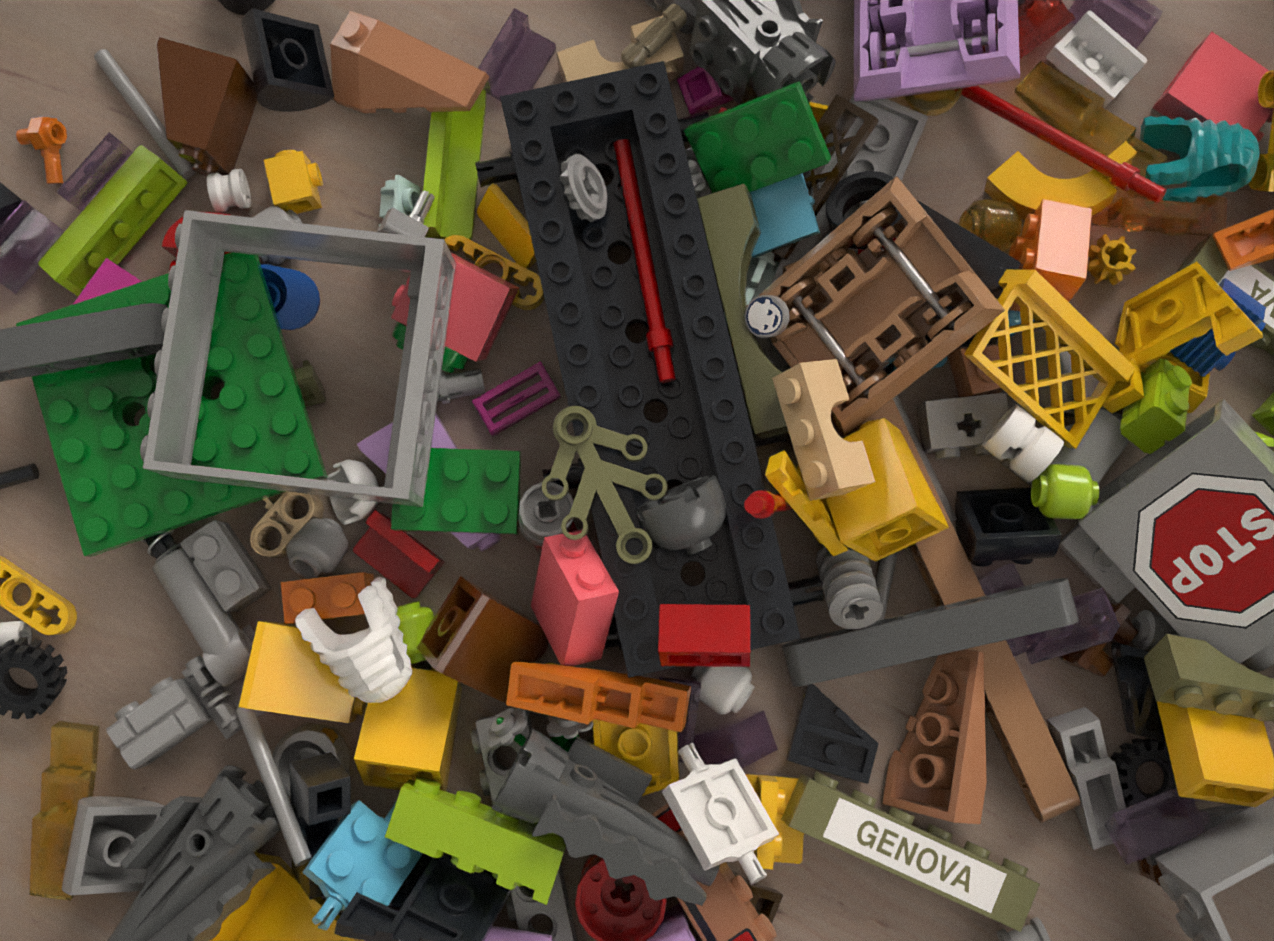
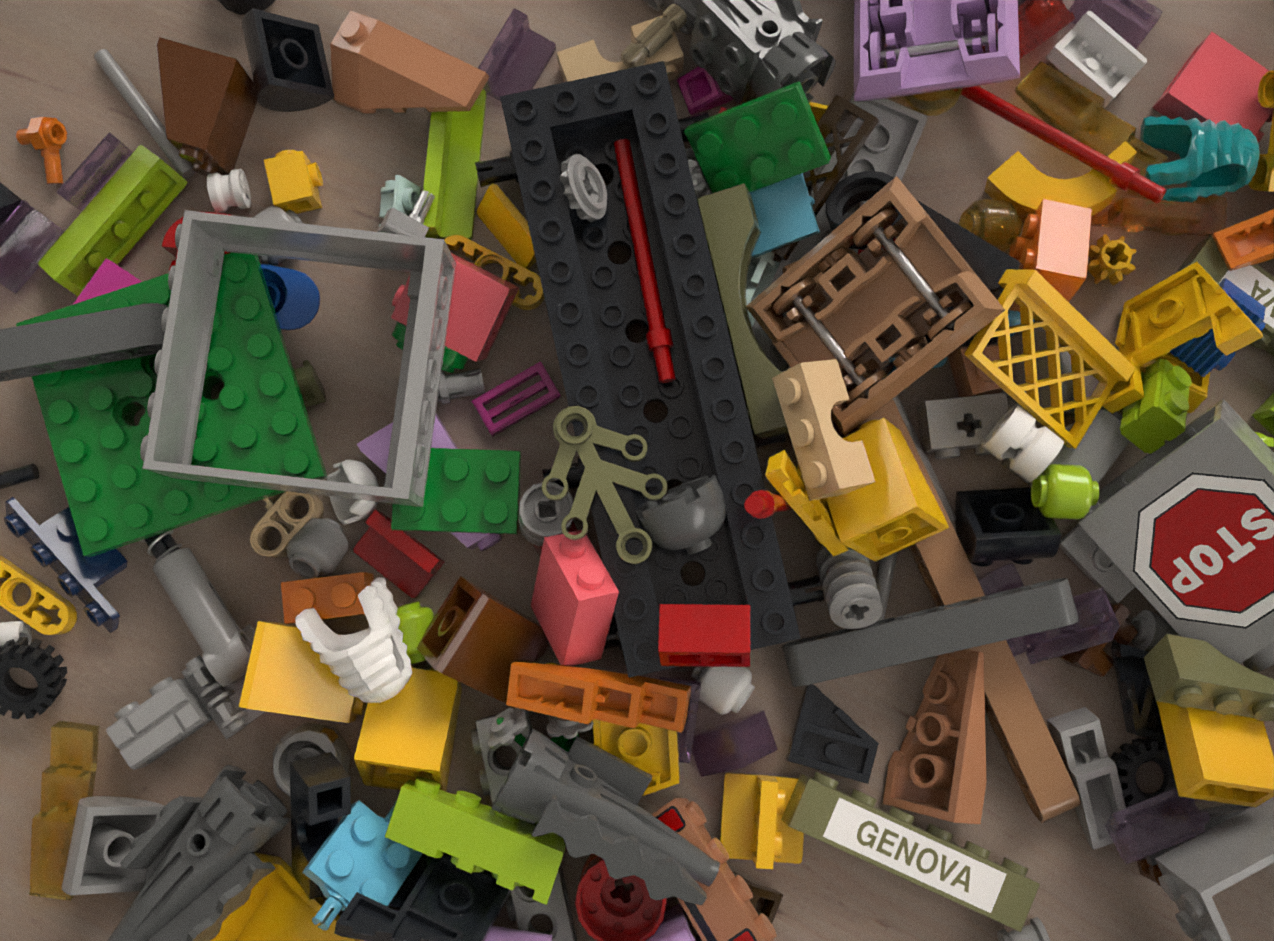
light grey brick [180,520,272,612] -> none
light grey bar [236,707,312,866] -> none
white plate [662,743,779,885] -> none
tile [745,295,789,338] -> none
none -> dark blue bracket [4,497,128,633]

